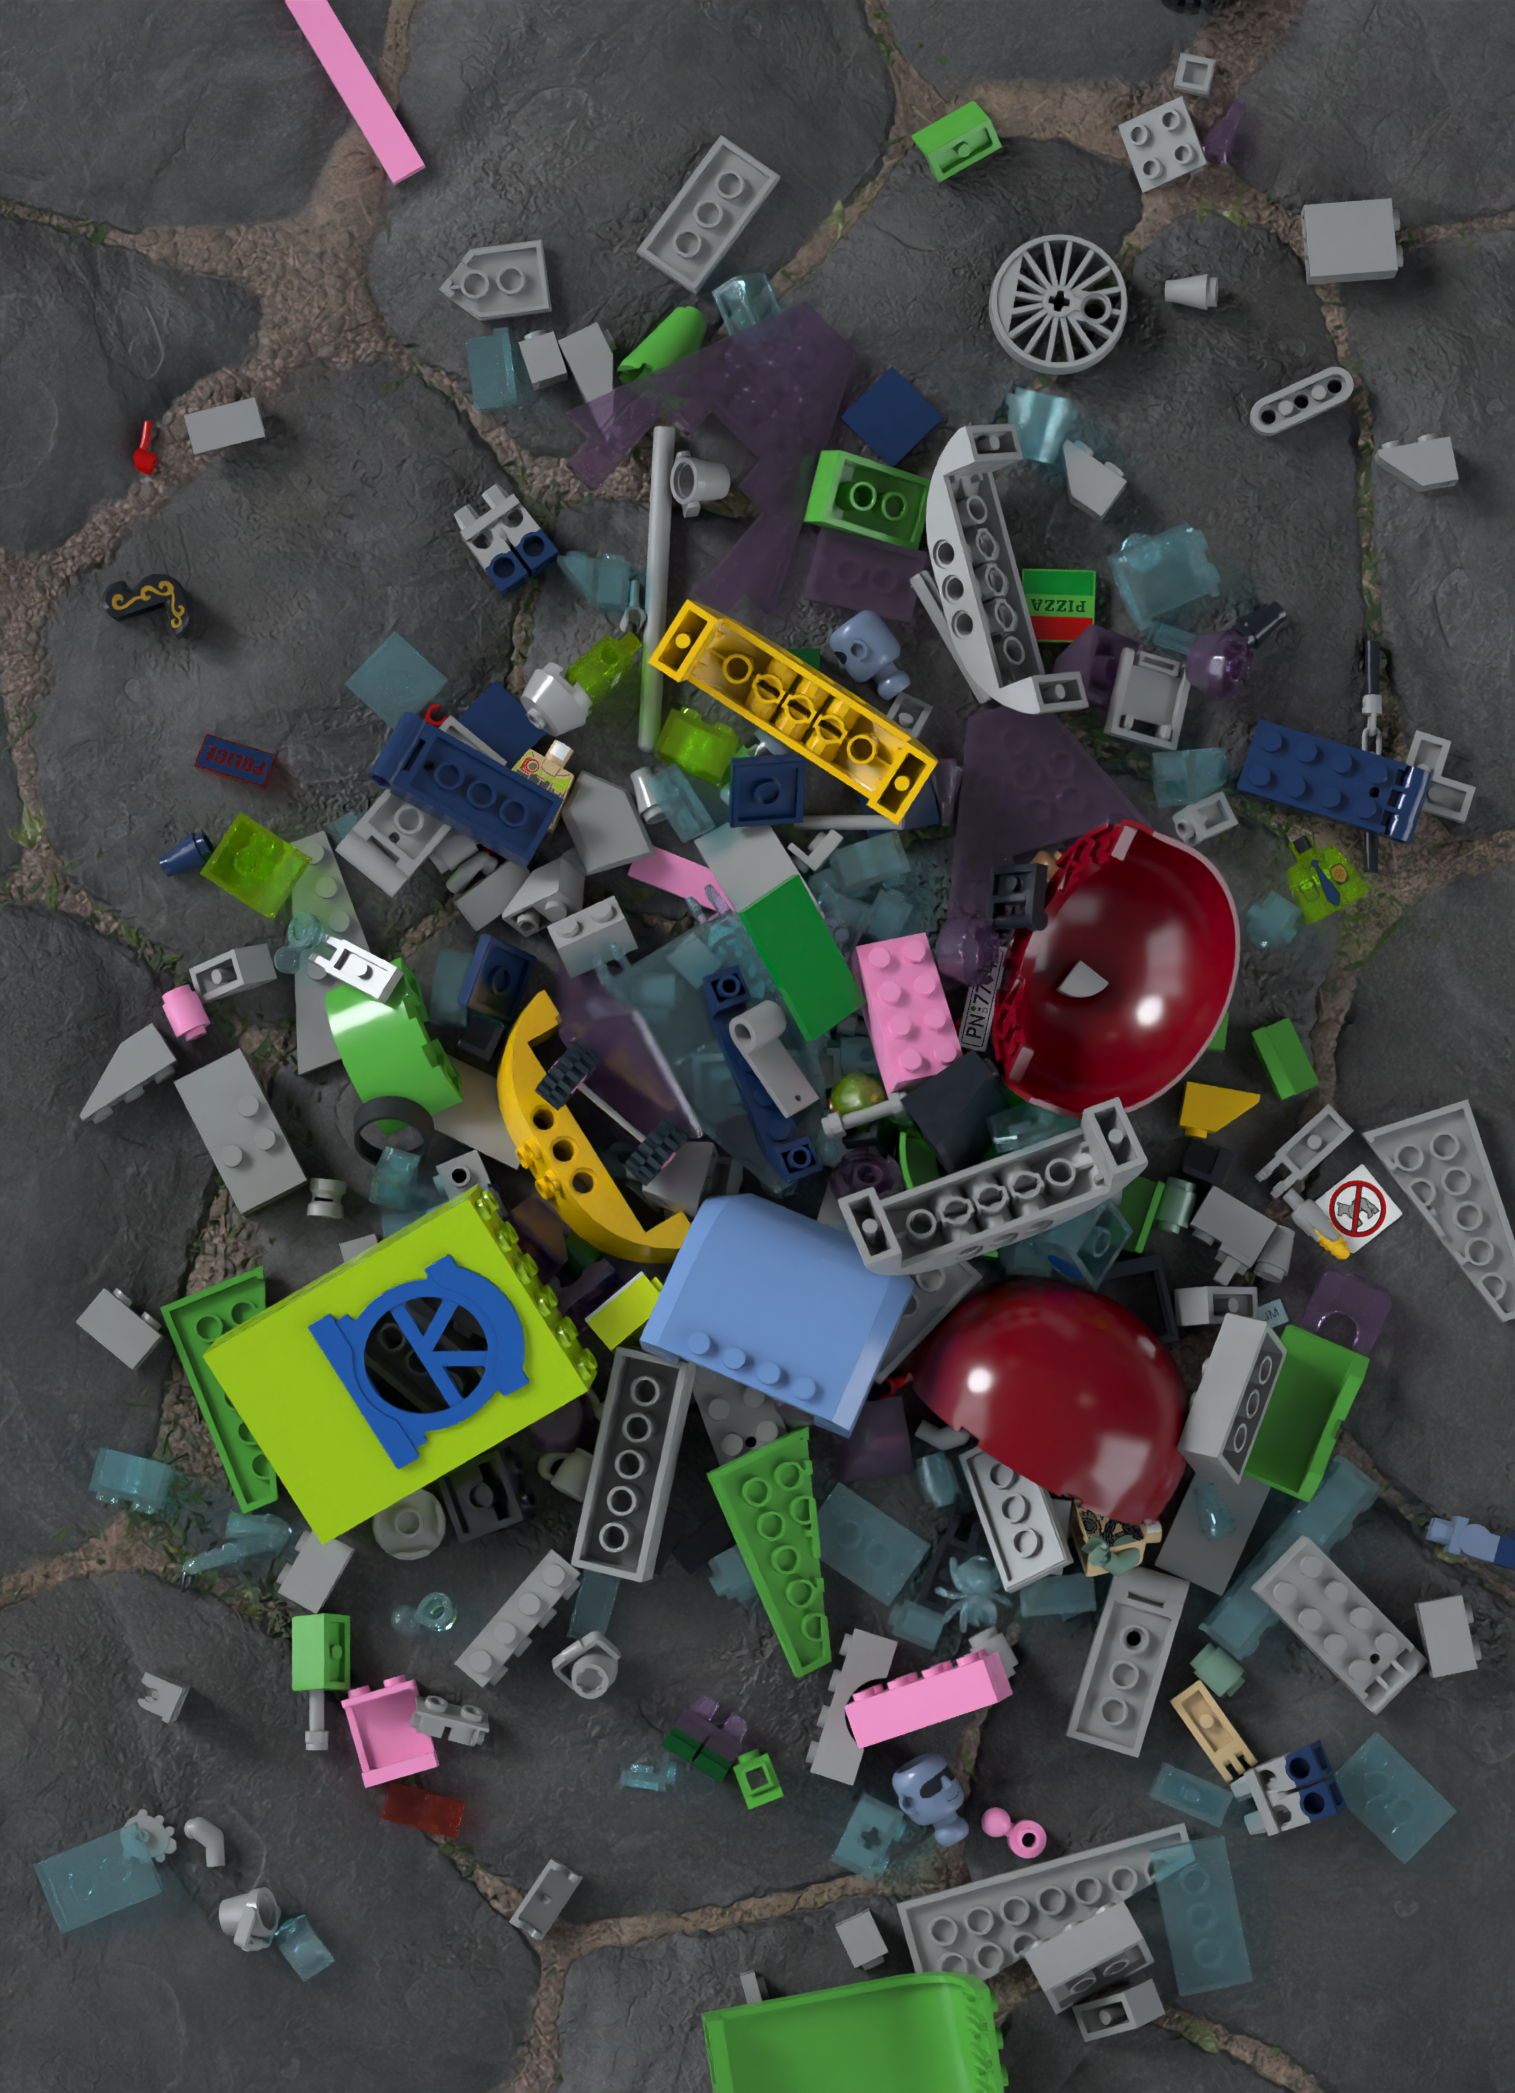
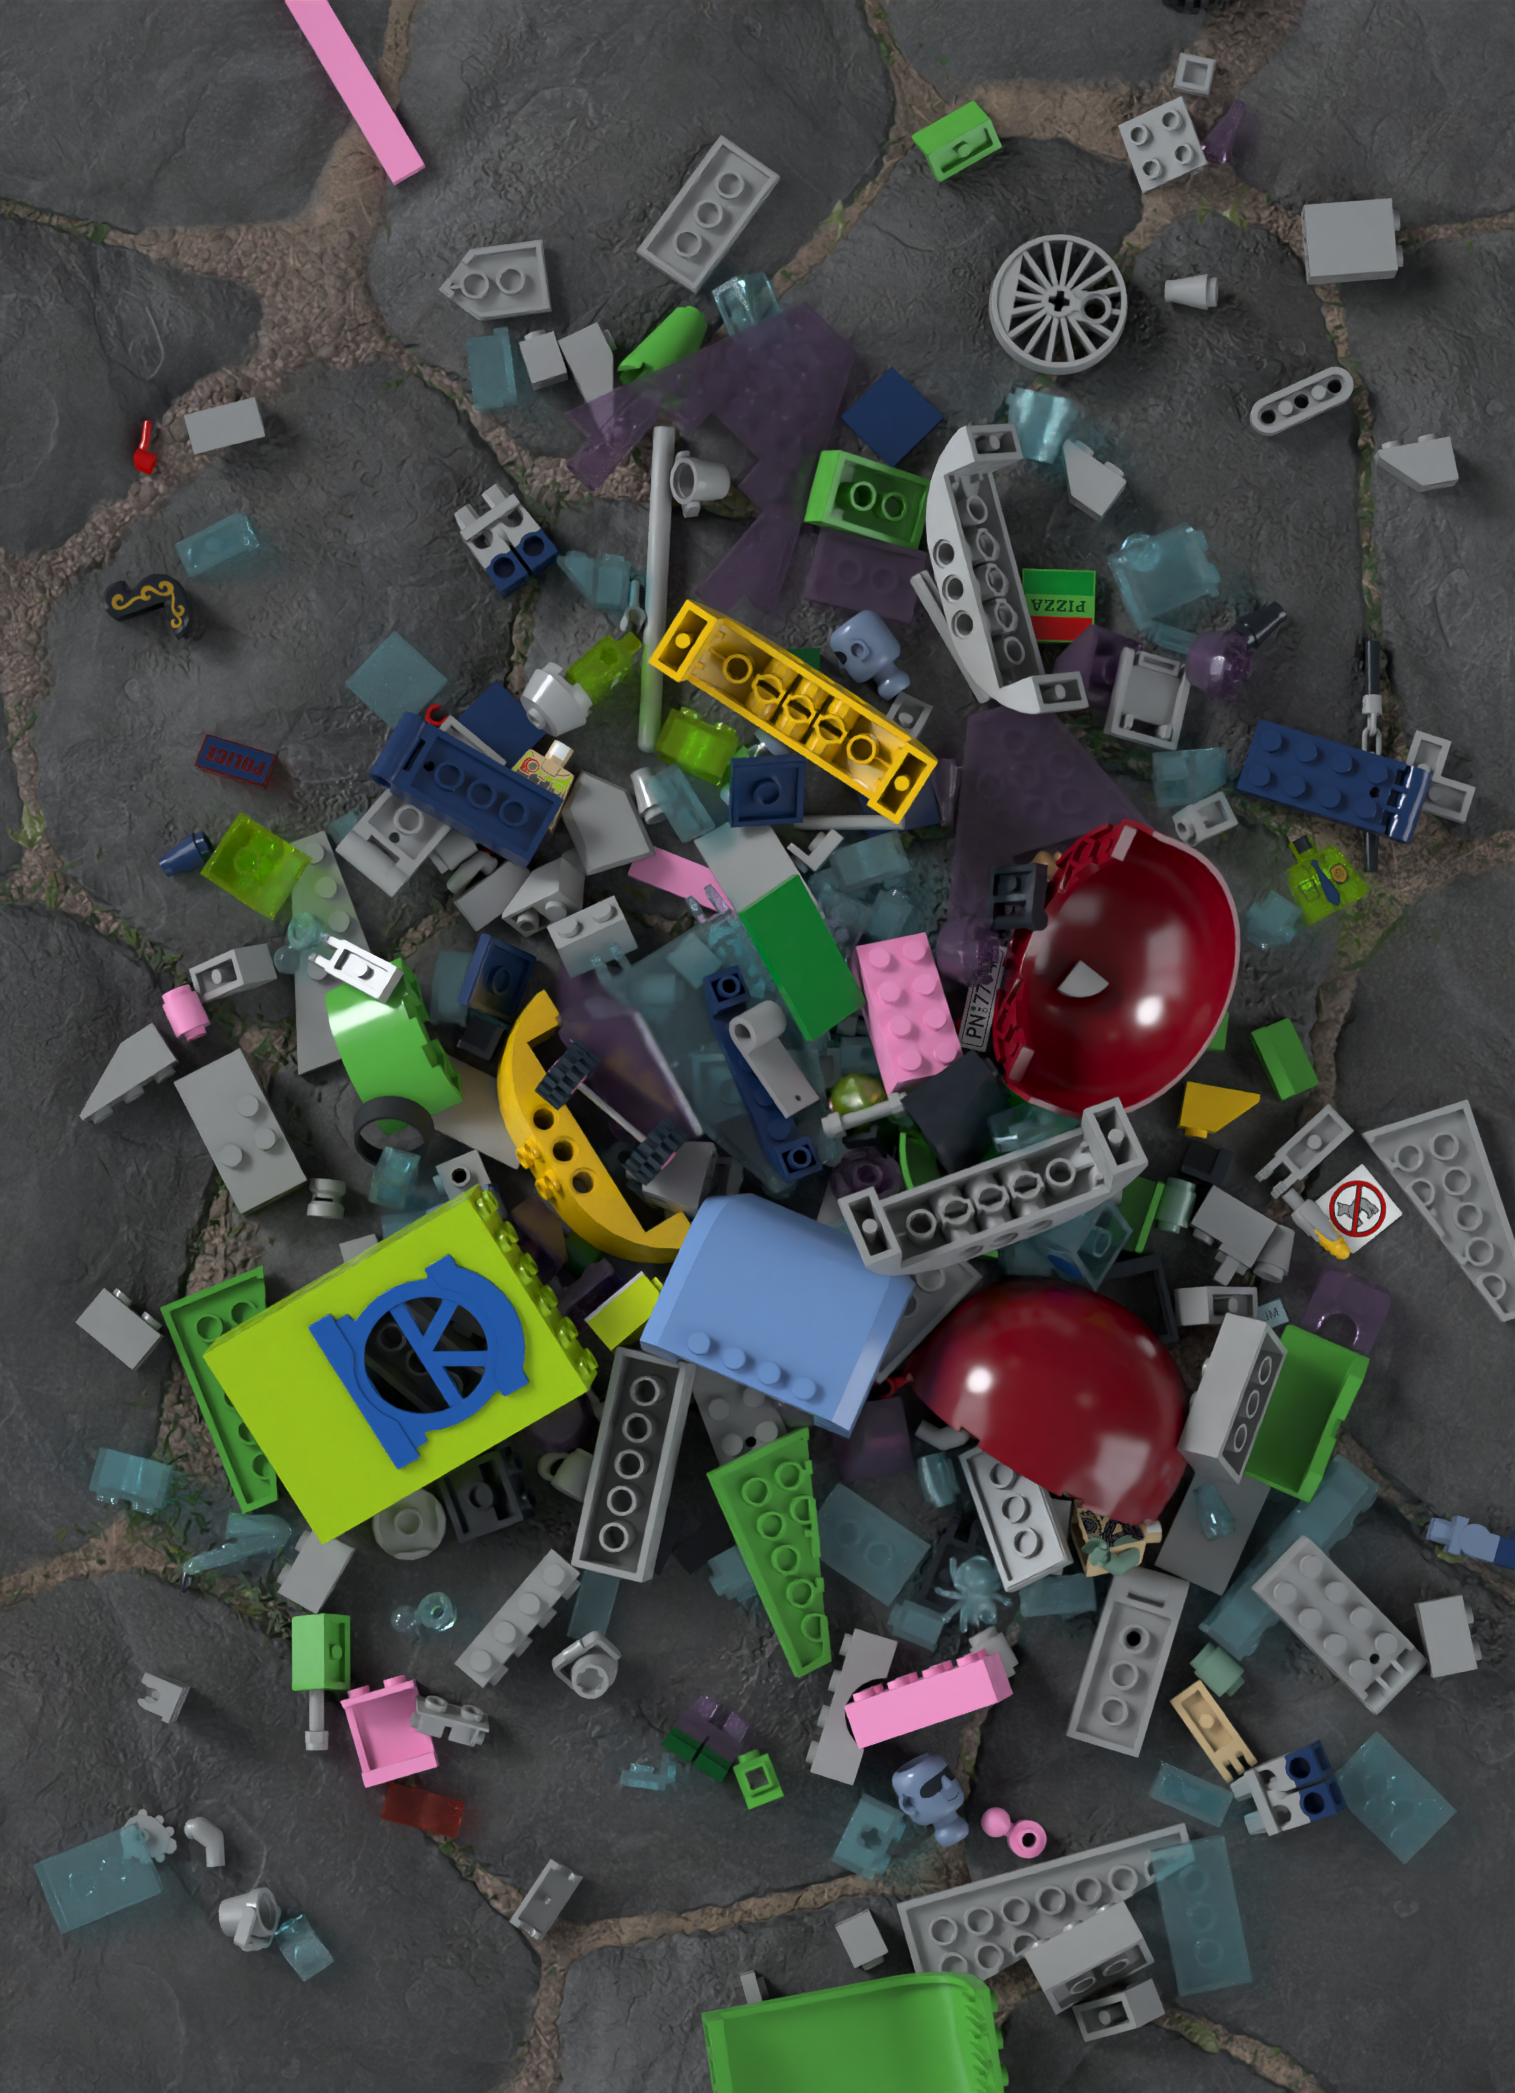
none -> clear light blue slope [175,512,260,578]

